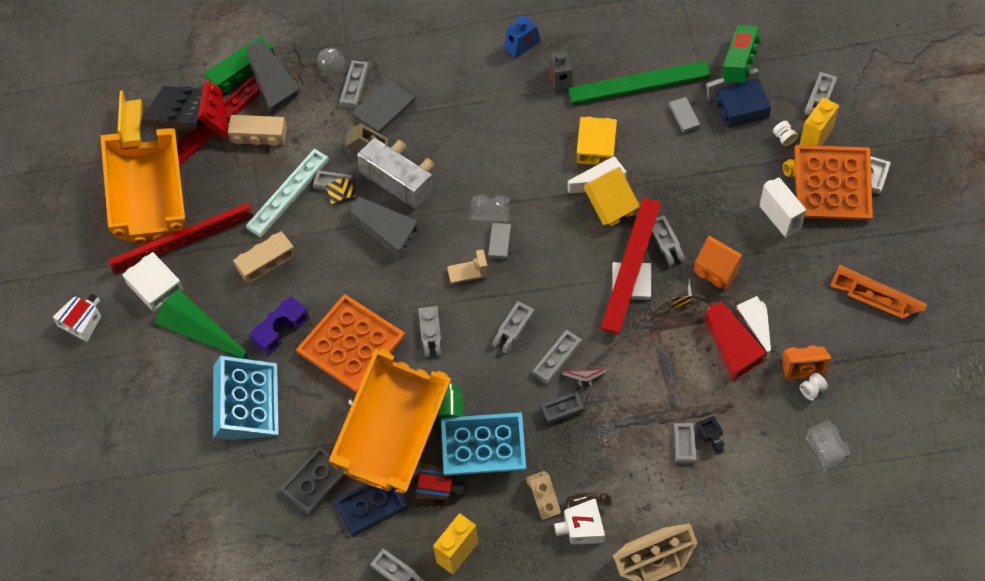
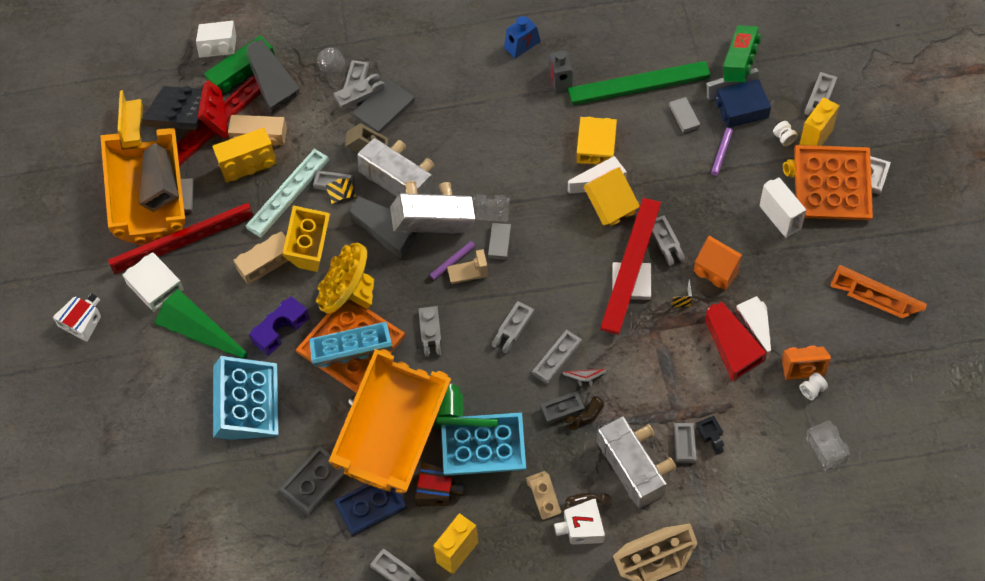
none -> dark grey slope [139,143,178,212]
none -> light grey tile [181,178,194,213]
none -> white brick [196,21,237,58]
none -> yellow brick [212,127,277,183]
none -> yellow slope [282,205,330,272]
none -> medium azure slope [309,322,393,368]
none -> yellow bracket [316,243,374,314]
none -> light grey hinge [334,73,385,109]
none -> piece [390,181,475,234]
none -> medium lavender bar [429,241,476,281]
none -> green bar [437,416,498,427]
none -> dark brown arm [564,396,604,430]
none -> flat silver piece [596,416,676,509]
none -> medium lavender bar [711,128,733,176]

